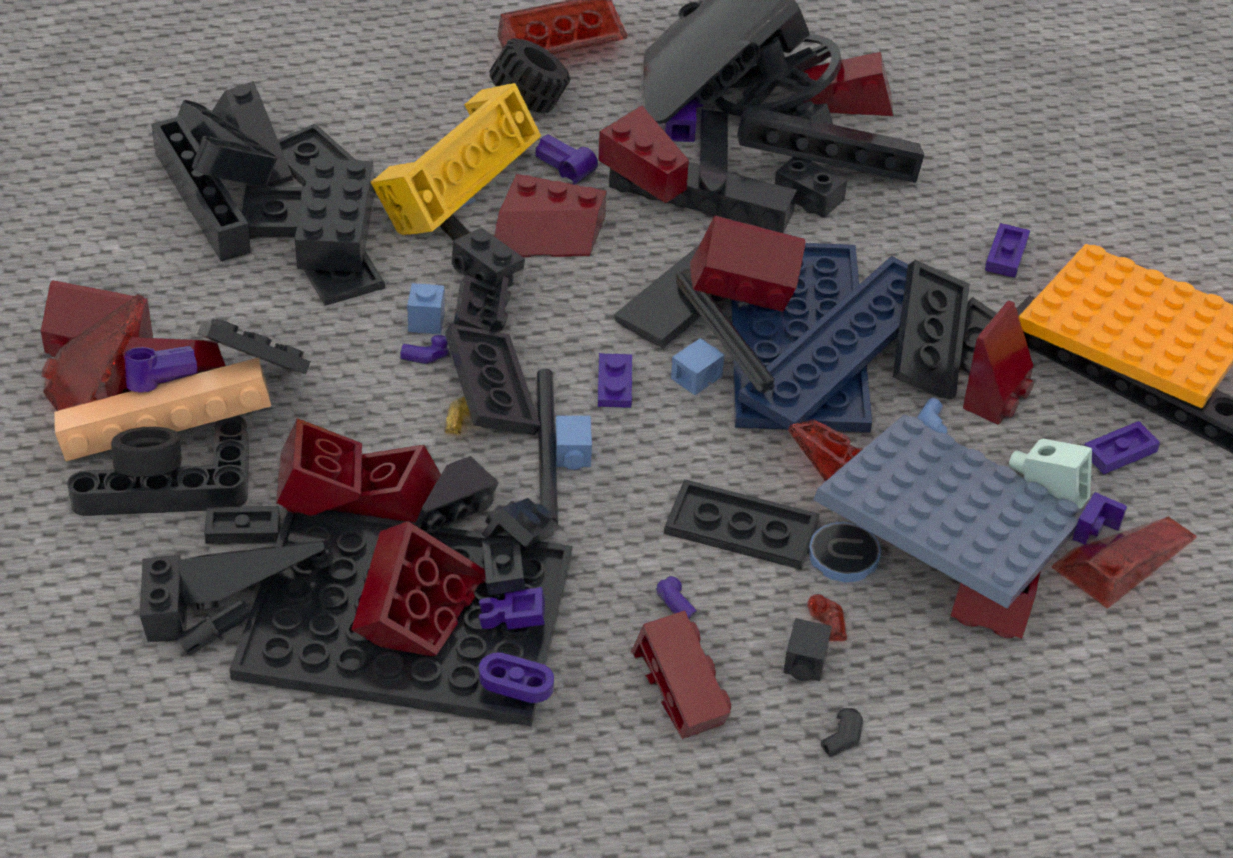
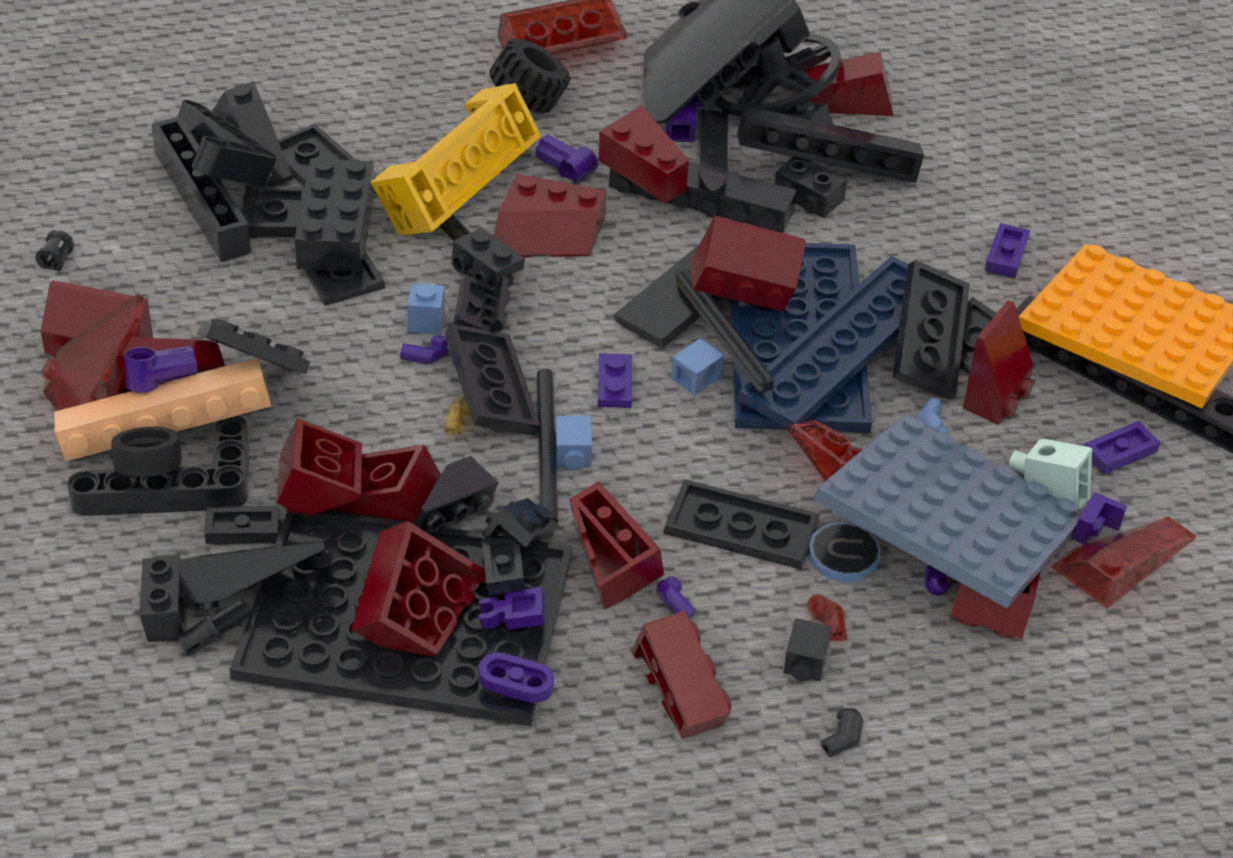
none -> black bush [35,230,75,271]
none -> dark red wedge [569,481,664,610]
none -> dark purple arm [925,565,950,596]

